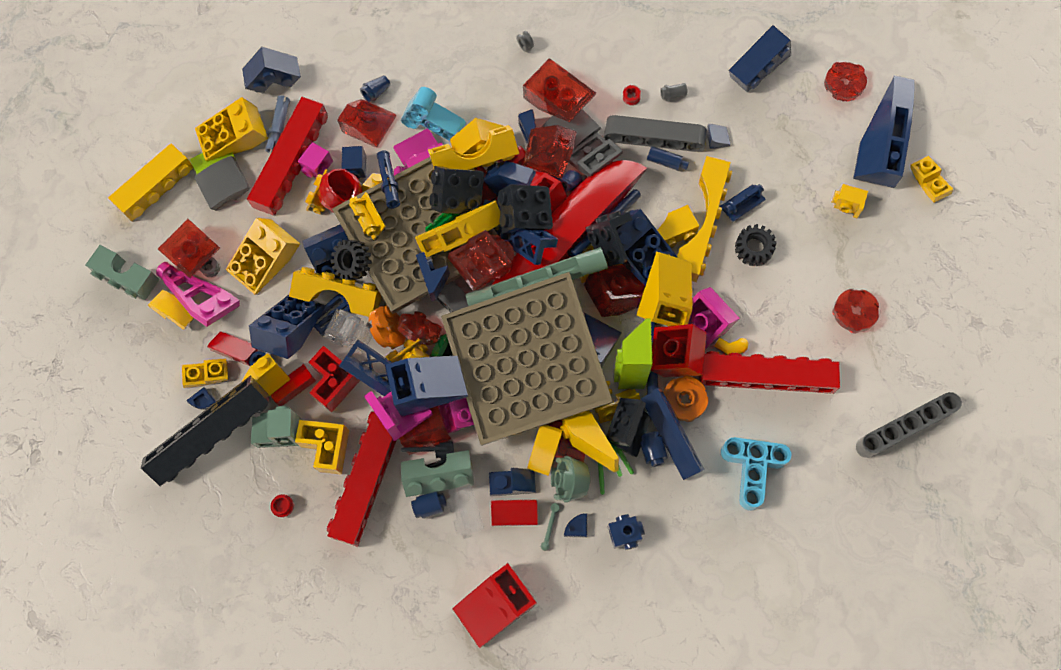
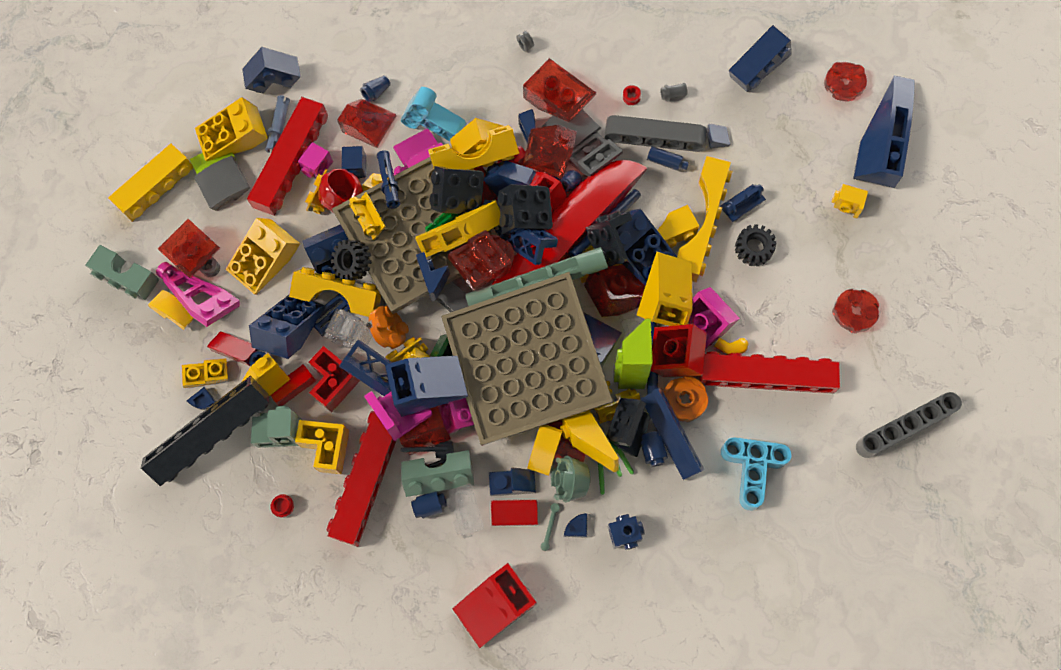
clear red plate [397,311,442,345] -> none
yellow slope [910,156,953,203] -> none

